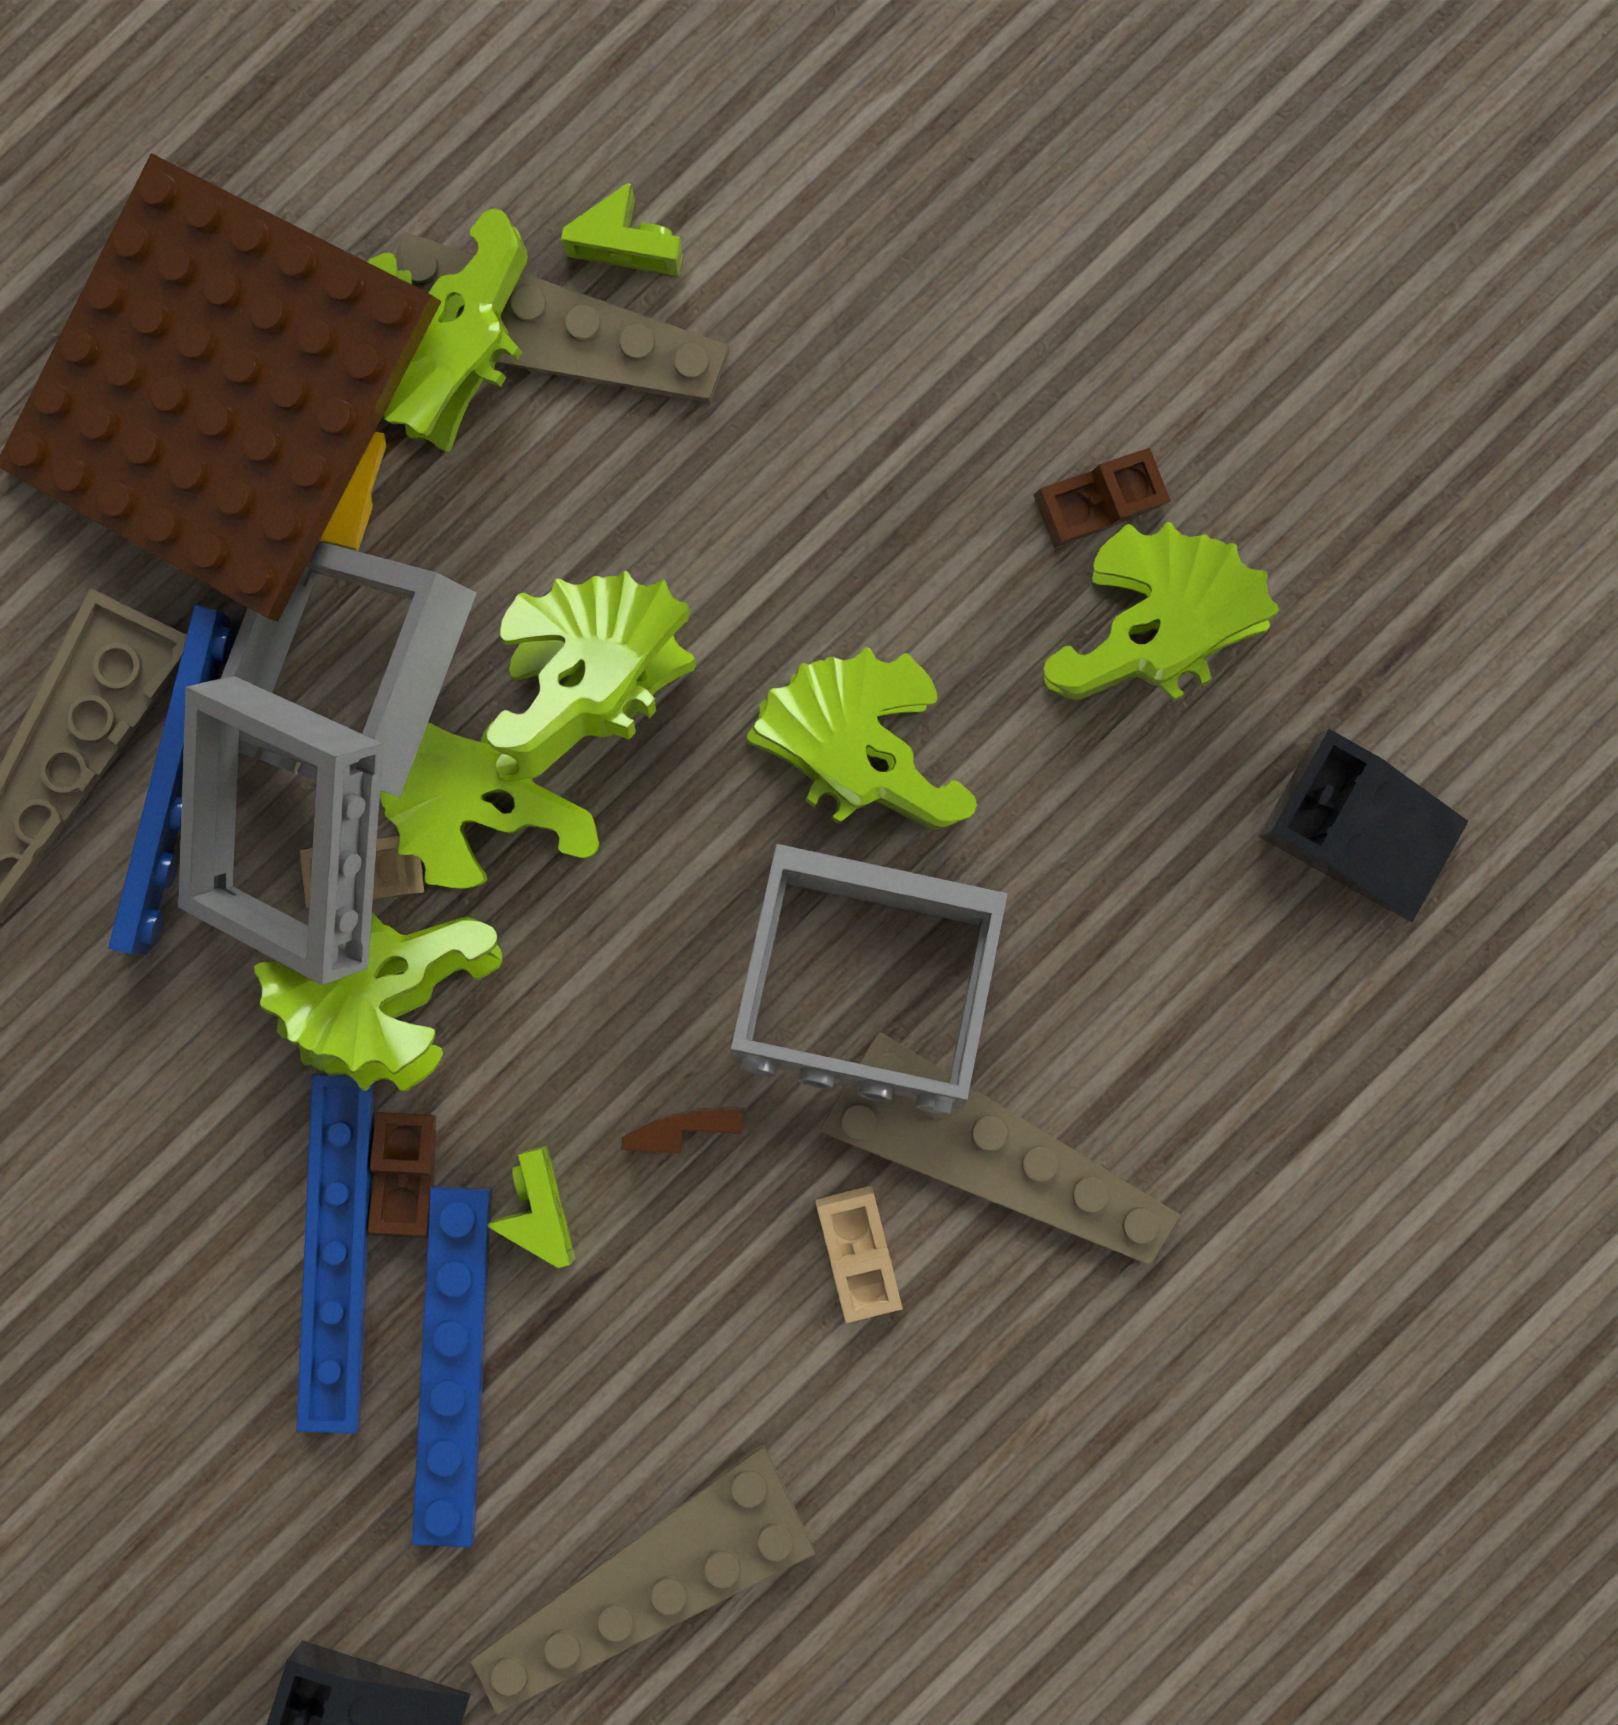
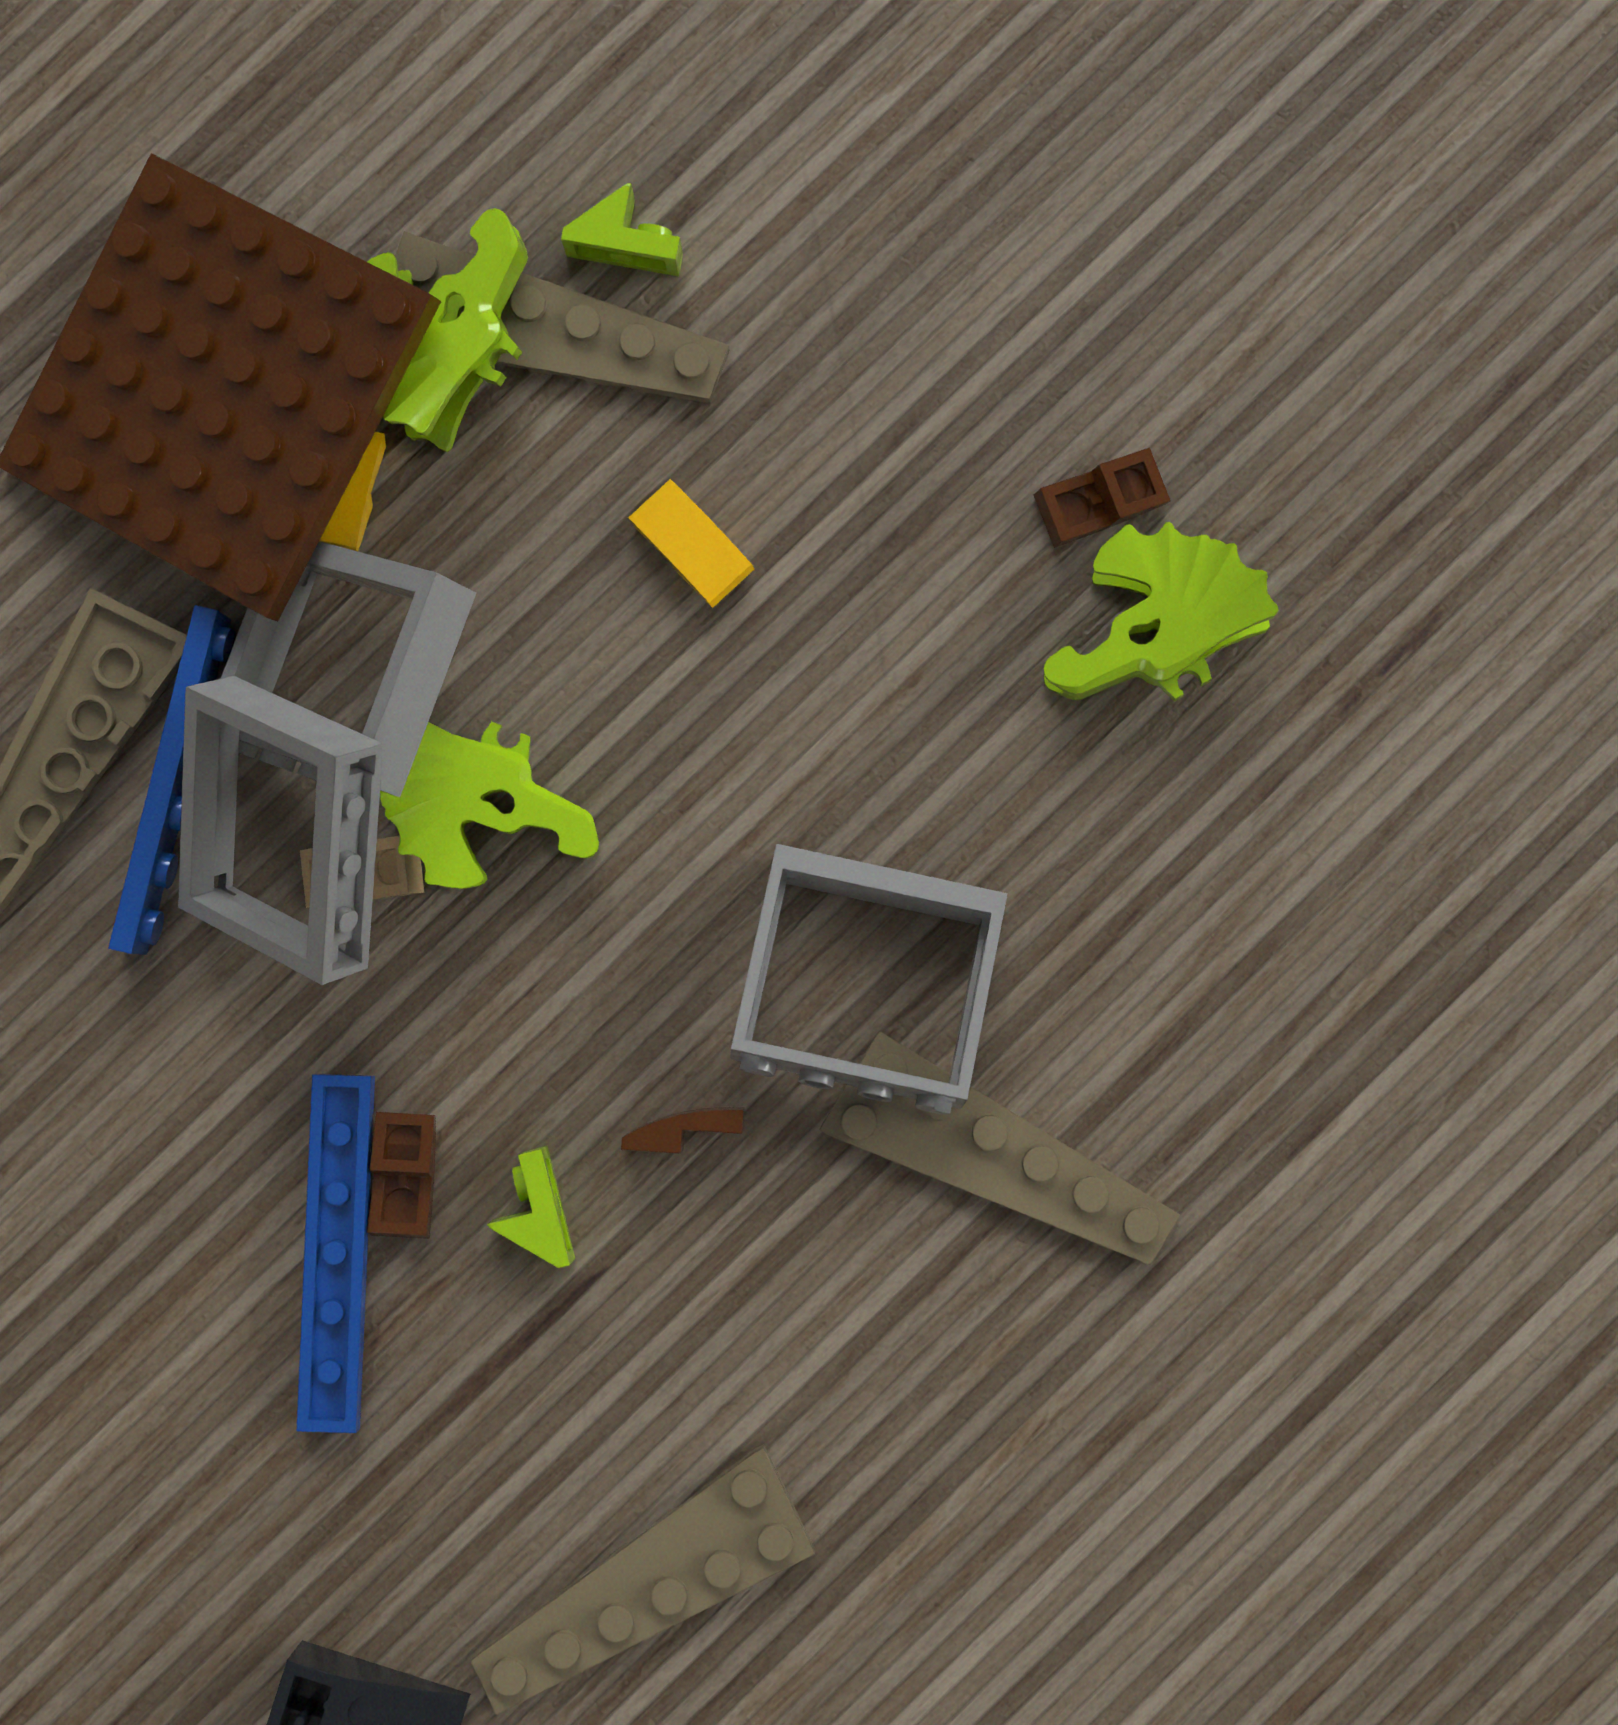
lime animal [254,912,503,1092] -> none
blue plate [412,1186,492,1547] -> none
lime animal [487,571,696,781] -> none
lime animal [745,647,977,831] -> none
tan slope [815,1185,903,1324] -> none
black slope [1258,729,1469,922] -> none
none -> yellow slope [628,479,755,608]

